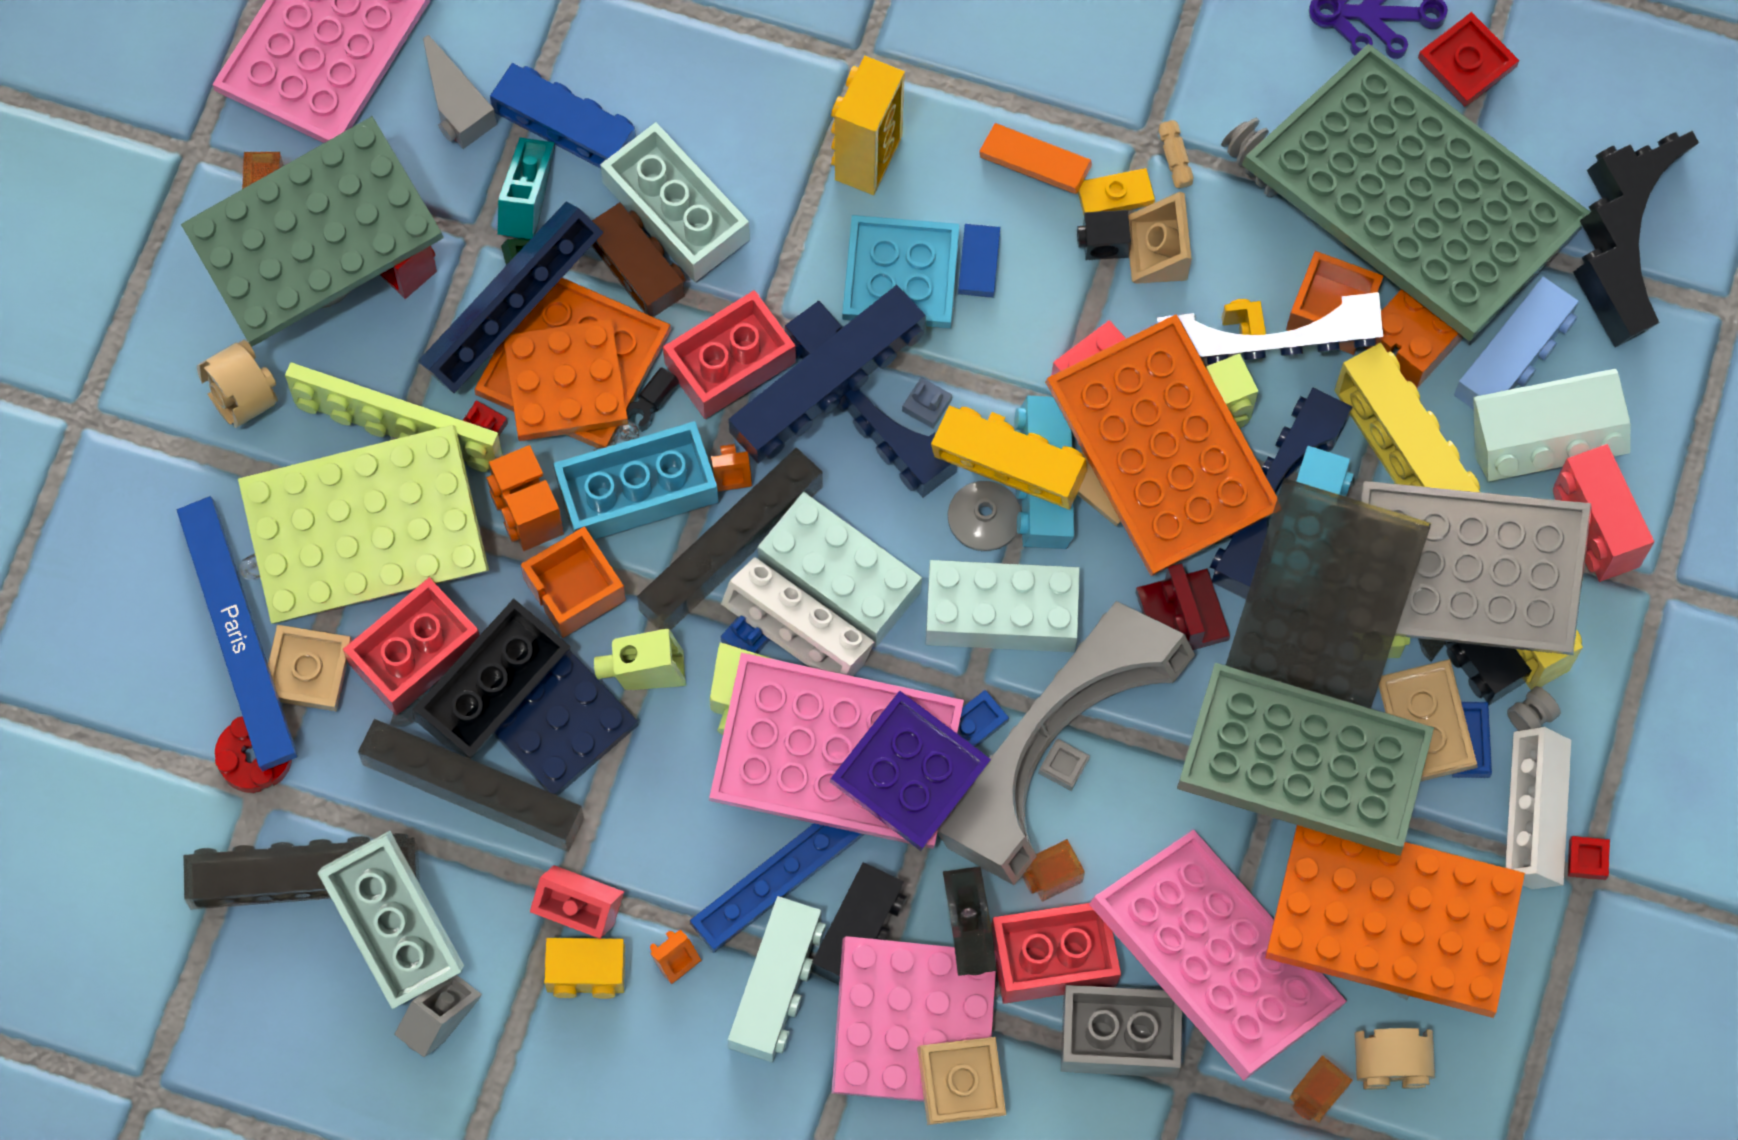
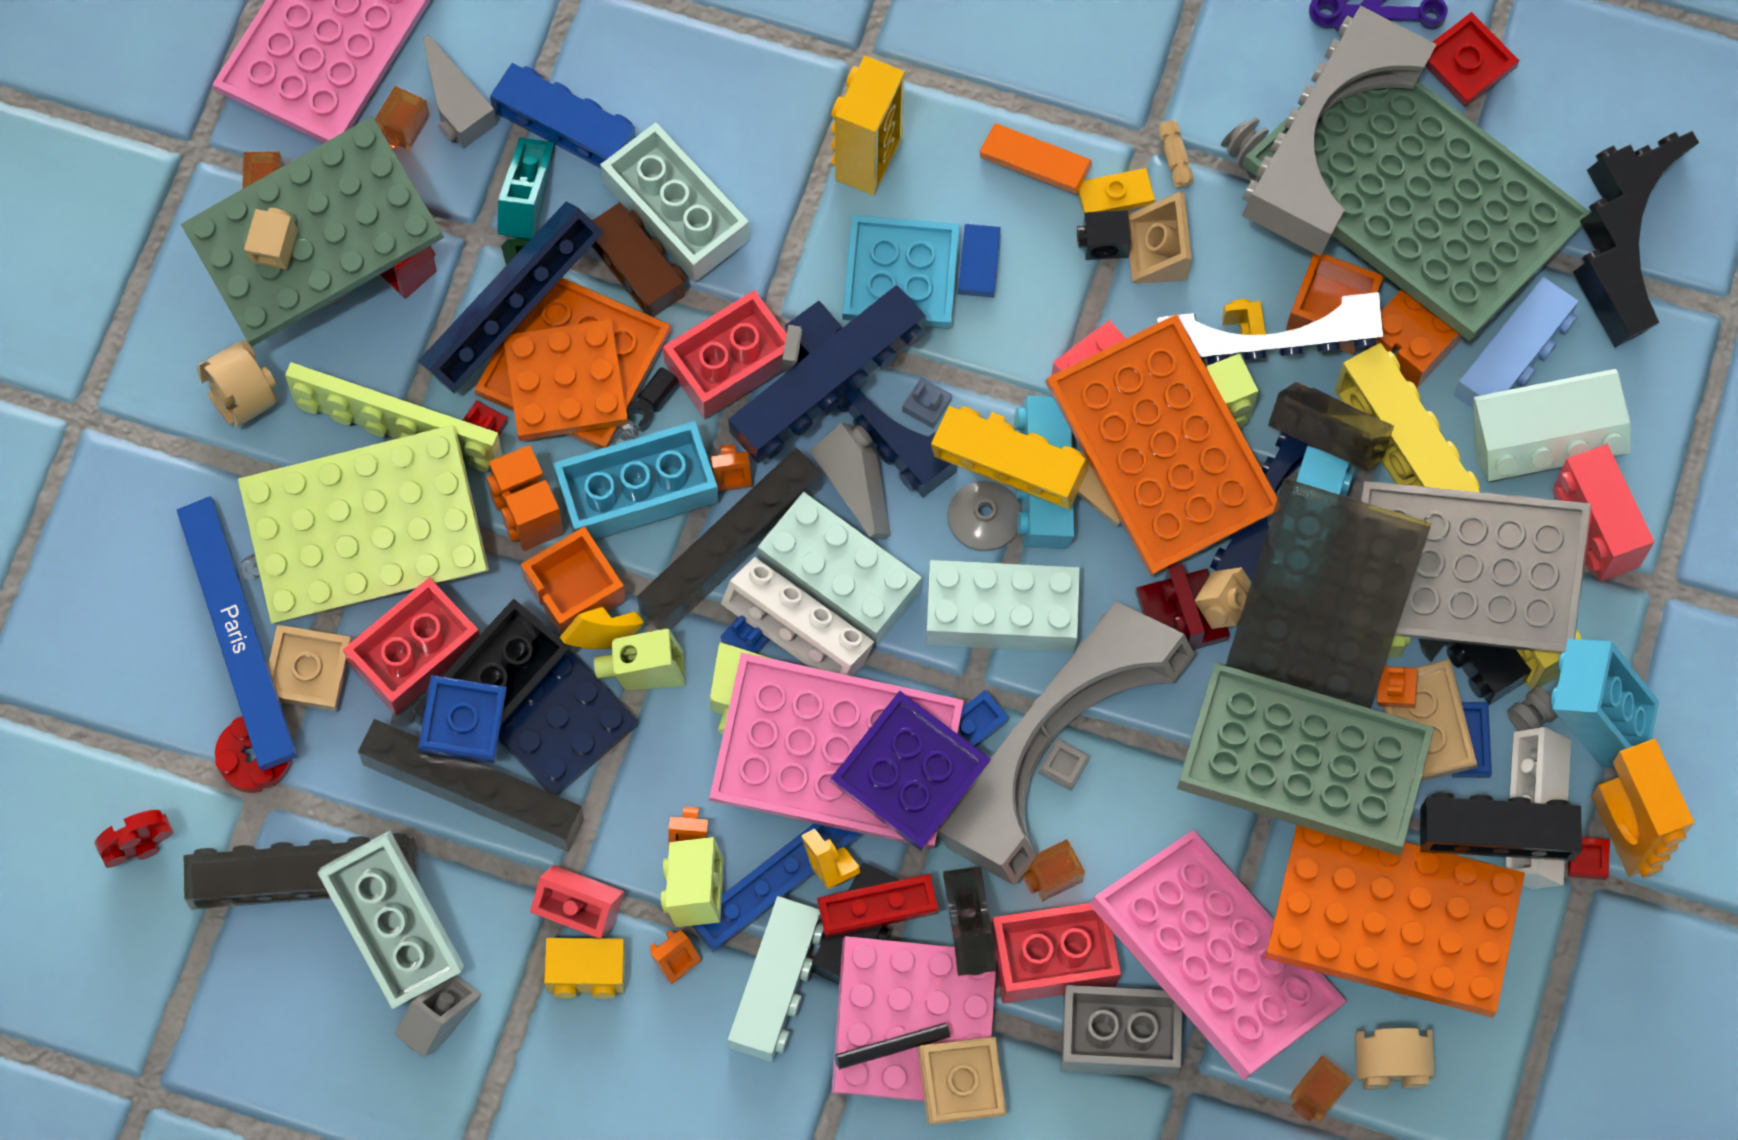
none -> red plate [94,810,174,868]
none -> tan brick [244,208,298,270]
none -> clear orange brick [374,86,430,150]
none -> blue tile [418,675,507,763]
none -> yellow slope [559,607,644,649]
none -> yellowish green brick [661,837,724,927]
none -> orange tile [668,806,708,851]
none -> light grey tile [780,325,802,372]
none -> yellow bracket [801,829,860,889]
none -> light grey slope [809,423,891,539]
none -> red tile [817,874,939,938]
none -> black bar [835,1022,950,1070]
none -> tan brick [1195,567,1259,629]
none -> light grey arch [1242,5,1437,256]
none -> clear smoke brick [1268,382,1394,470]
none -> orange tile [1377,666,1418,708]
none -> black brick [1420,792,1582,861]
none -> medium azure brick [1551,639,1659,769]
none -> light orange arch [1591,738,1695,878]

